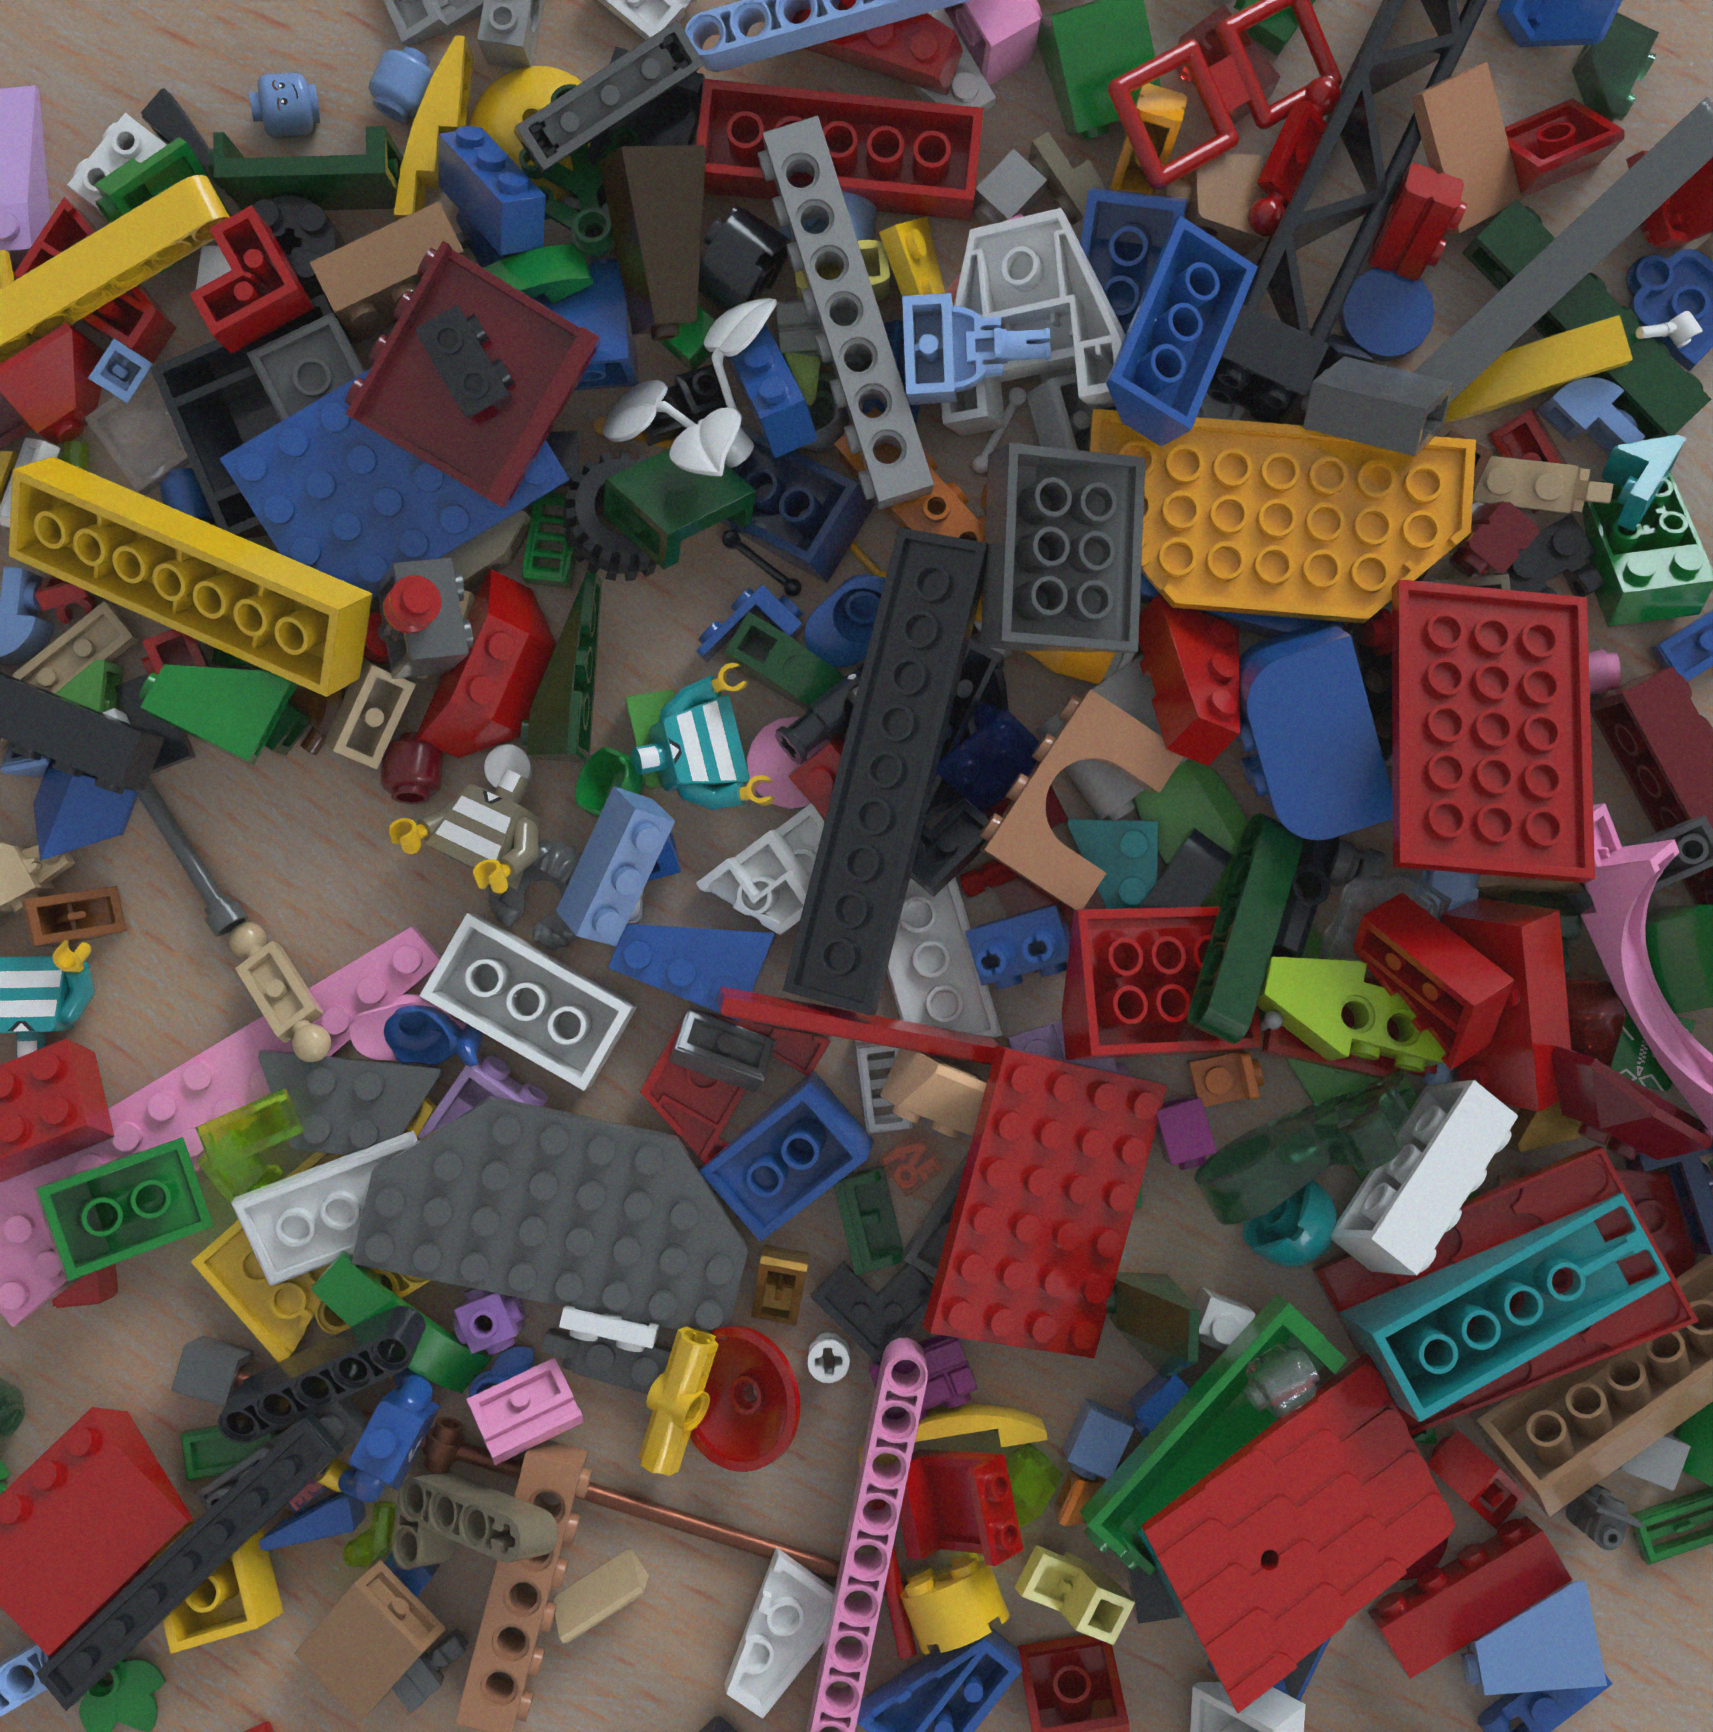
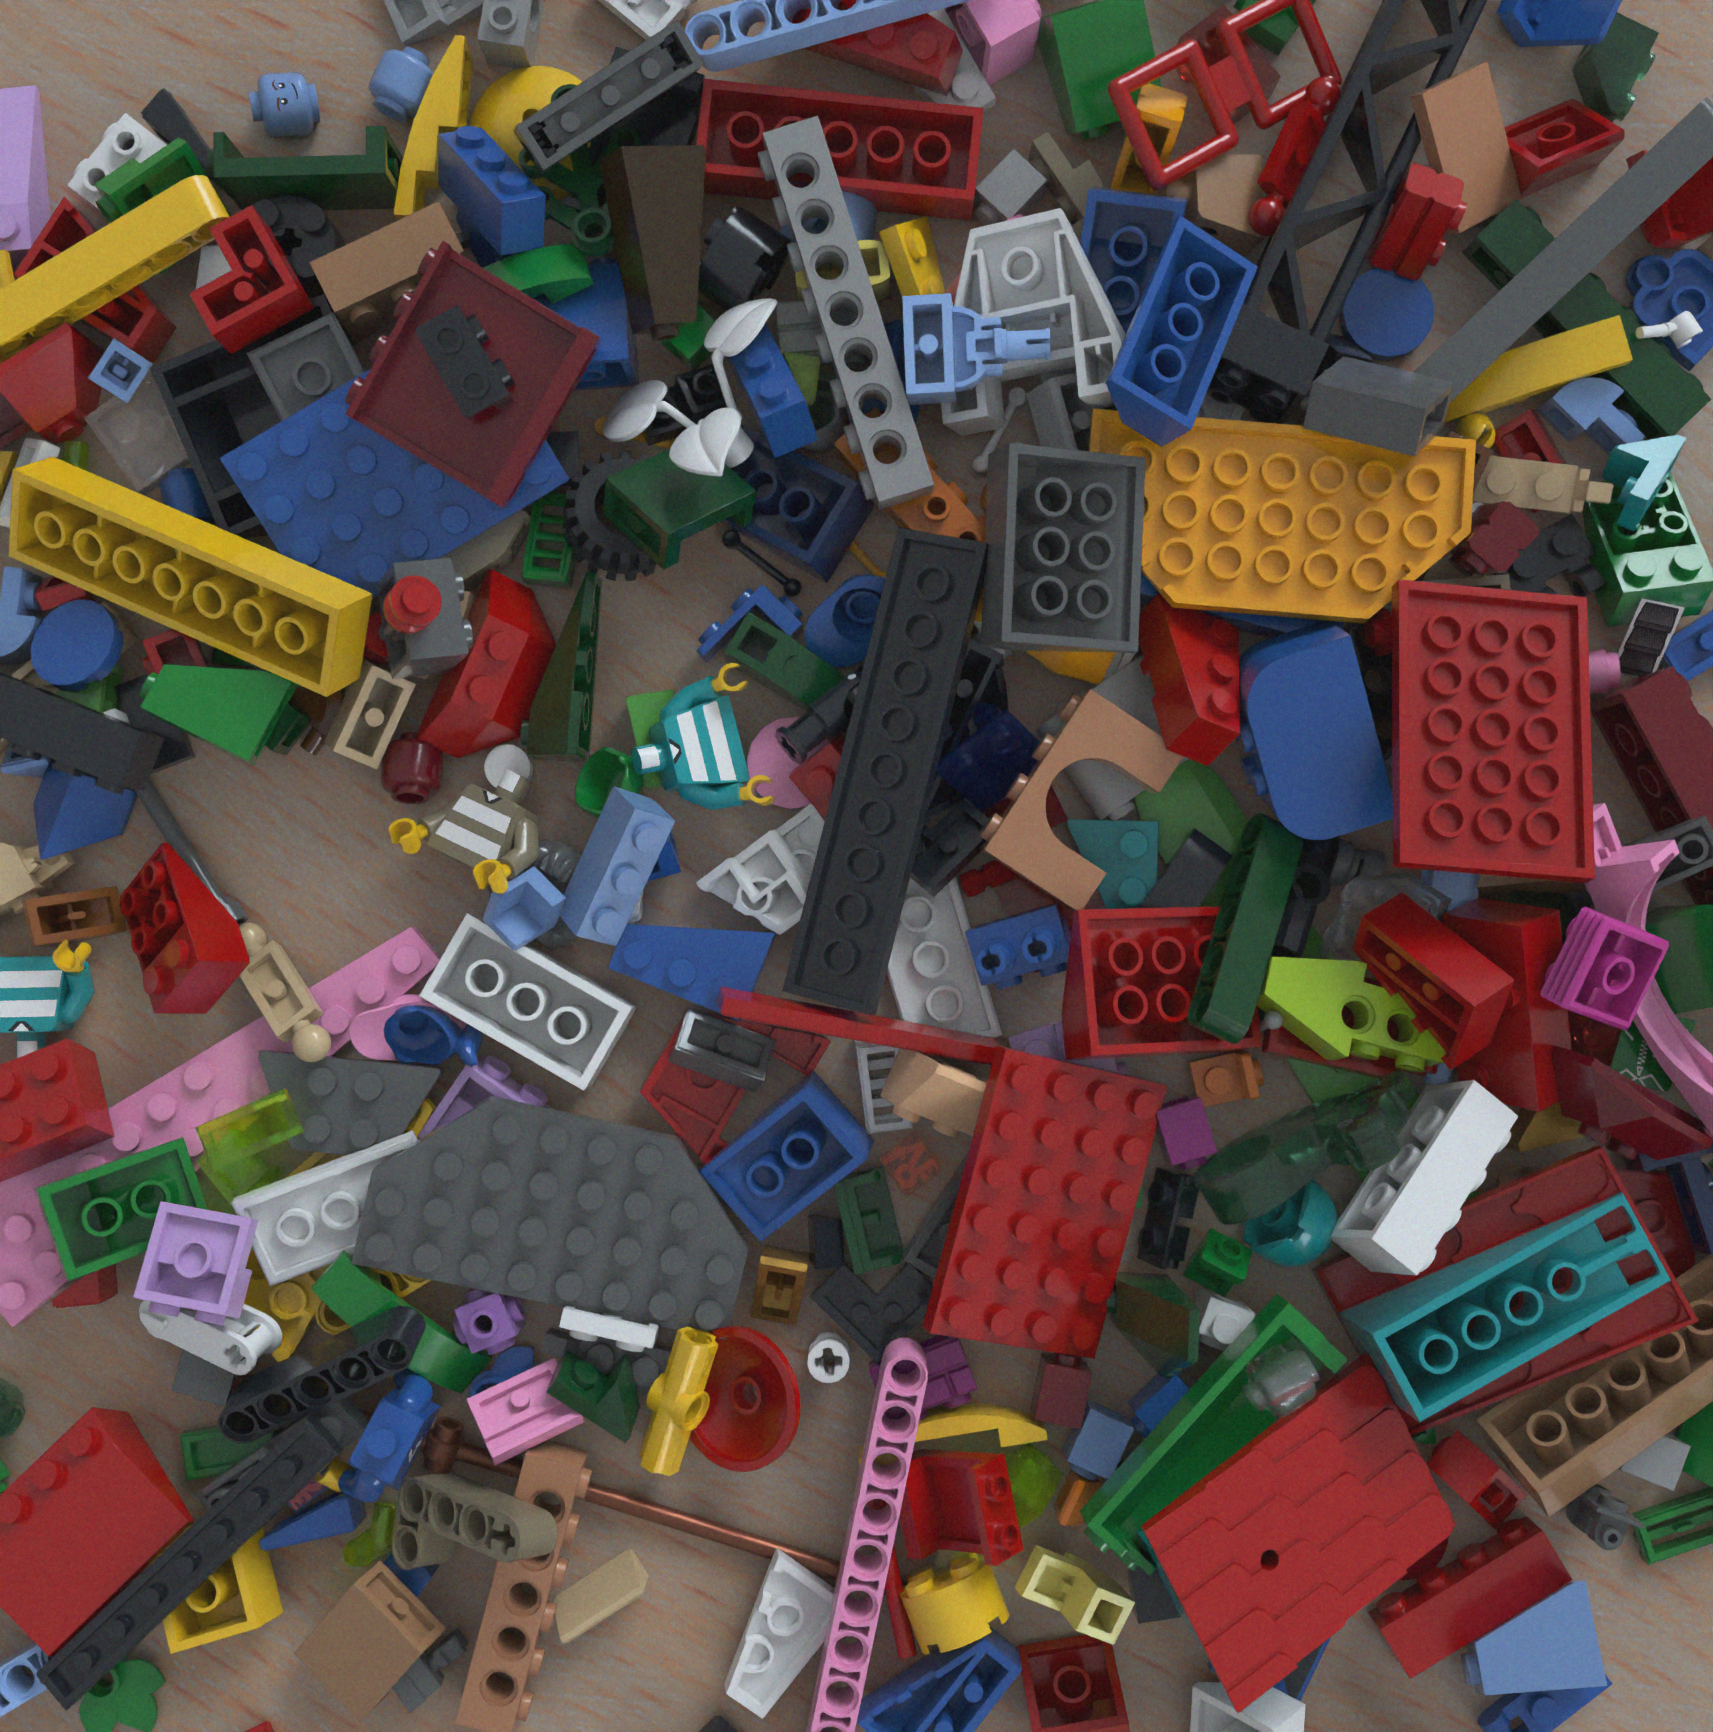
none -> blue tile [30,599,124,692]
none -> red slope [120,843,251,1014]
none -> lavender plate [133,1201,259,1326]
none -> white piece [139,1300,283,1375]
none -> medium blue panel [482,866,566,950]
none -> dark green slope [546,1351,640,1443]
none -> black slope [808,1215,844,1270]
none -> dark red brick [1030,1353,1092,1429]
none -> black hinge [1137,1167,1200,1270]
none -> green bracket [1183,1228,1252,1297]
none -> yellow hinge [1455,413,1496,449]
none -> dark pink brick [1540,907,1669,1030]
none -> sticker [1617,598,1685,677]

